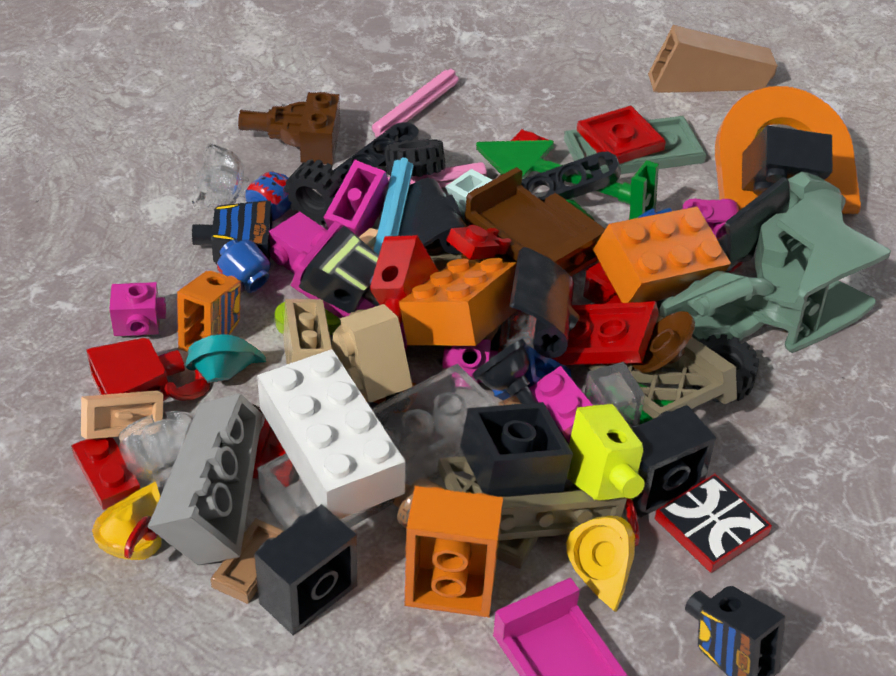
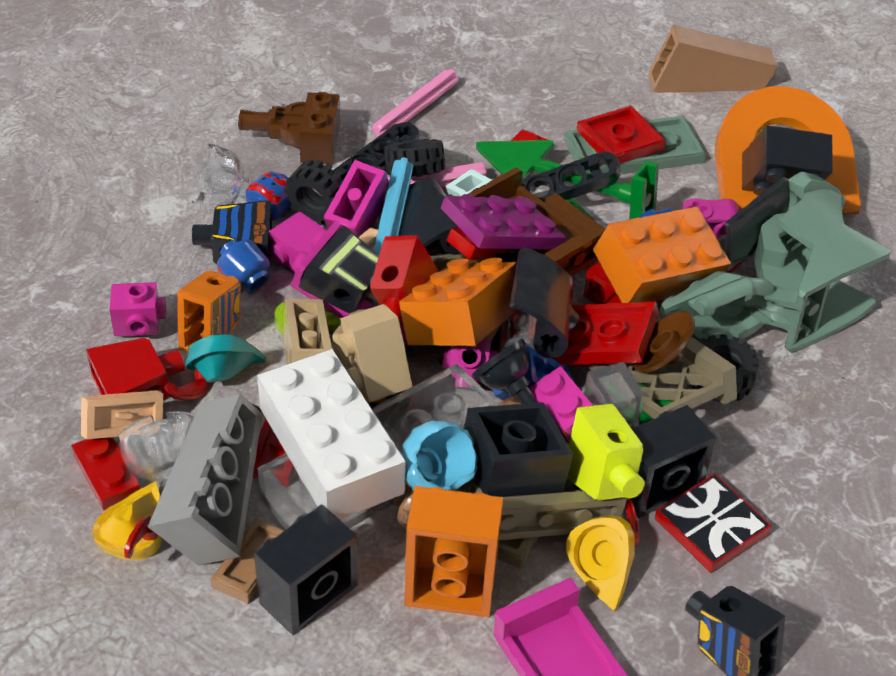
none -> medium azure hair [401,421,478,491]
none -> magenta plate [441,194,566,249]

